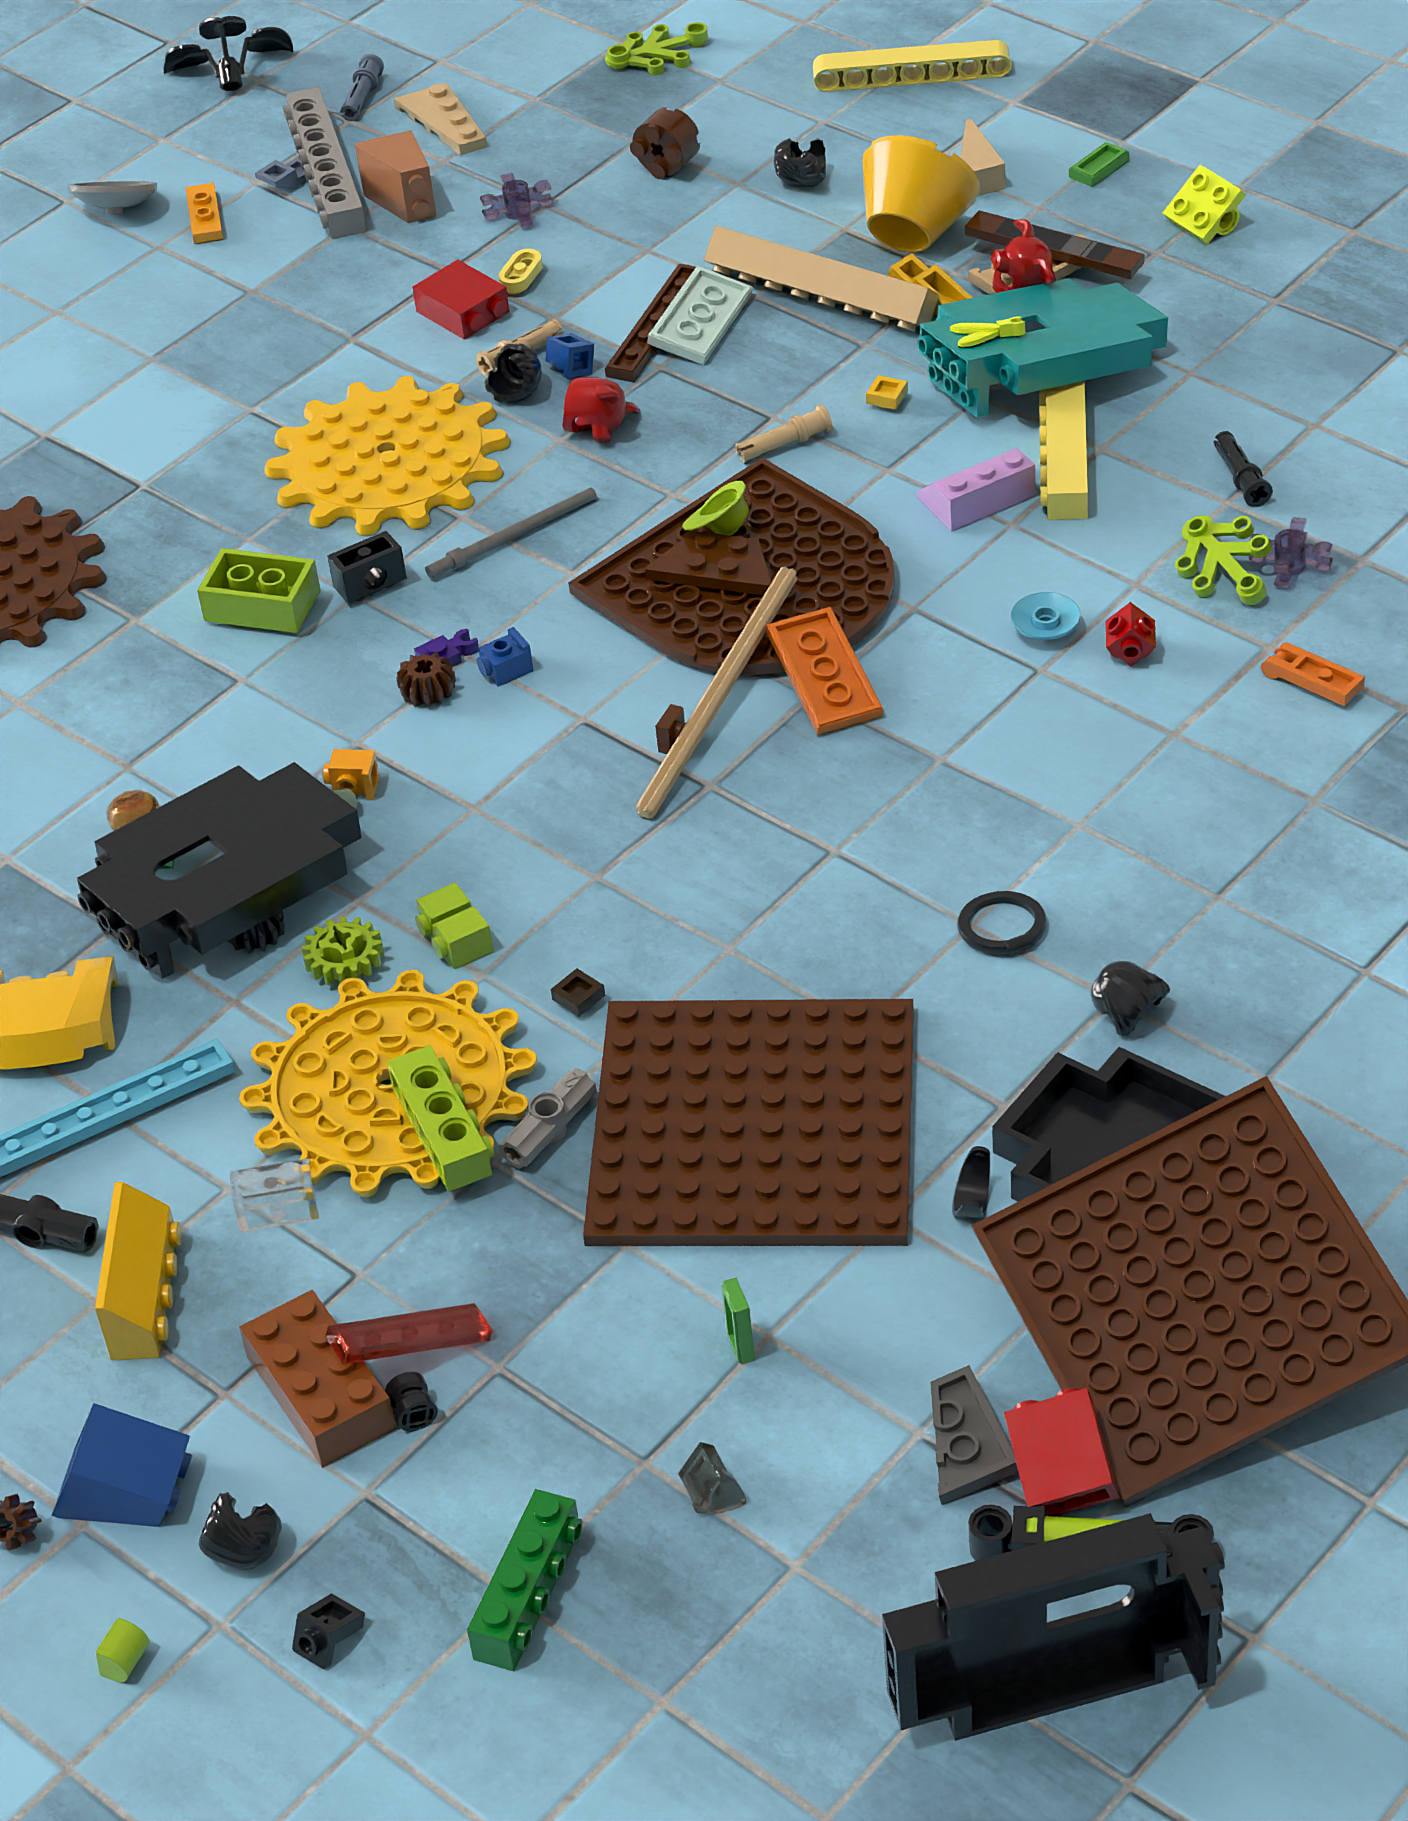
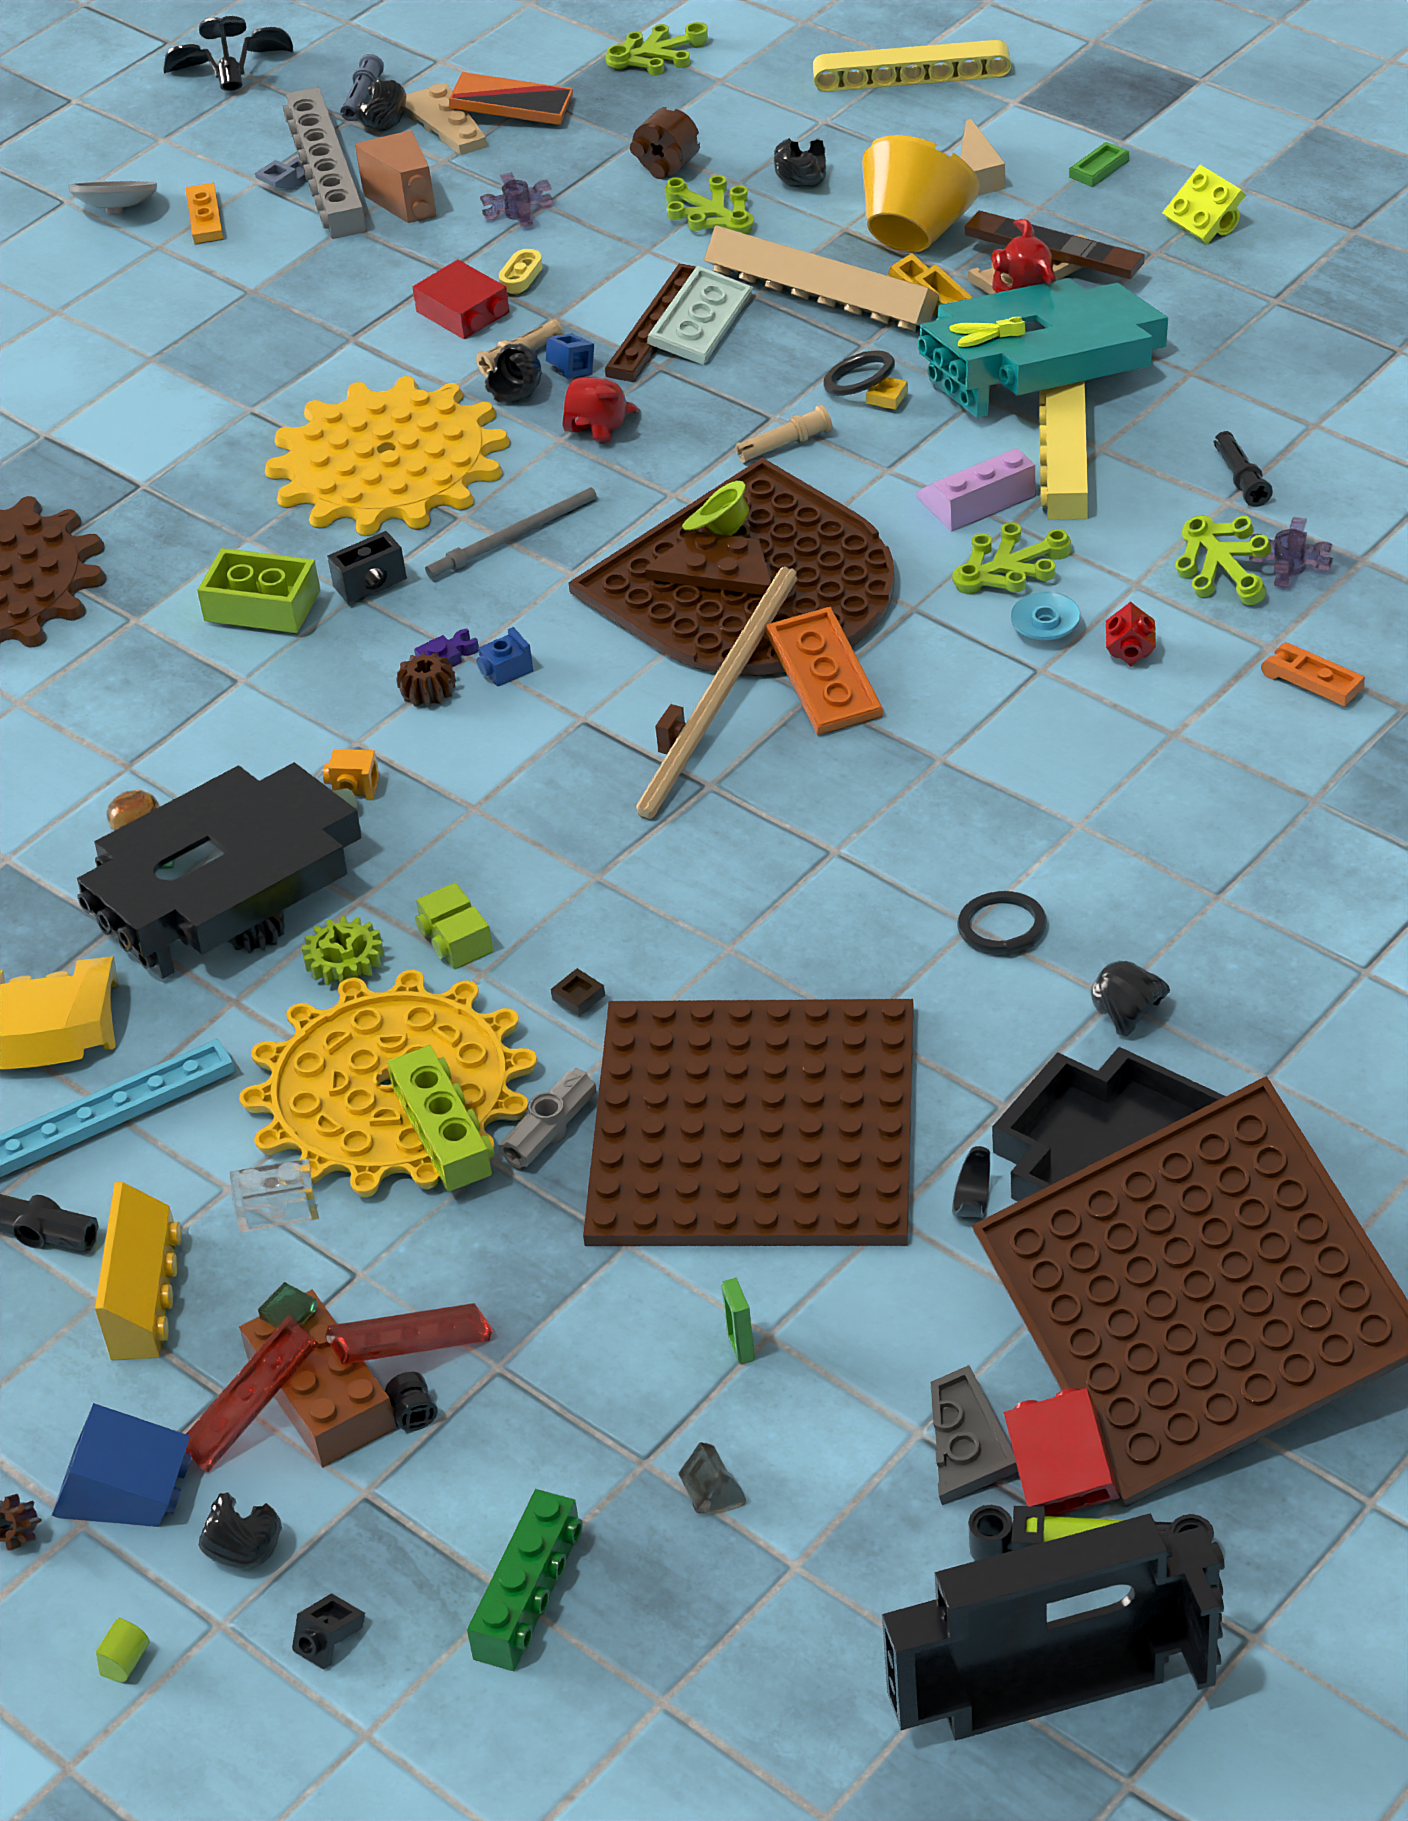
none -> clear red tile [186,1315,319,1472]
none -> clear green tile [258,1282,318,1336]
none -> black hair [356,78,407,130]
none -> tile [449,72,573,125]
none -> lime plant [664,175,754,234]
none -> black piece [823,351,895,396]
none -> lime plant [952,522,1071,594]

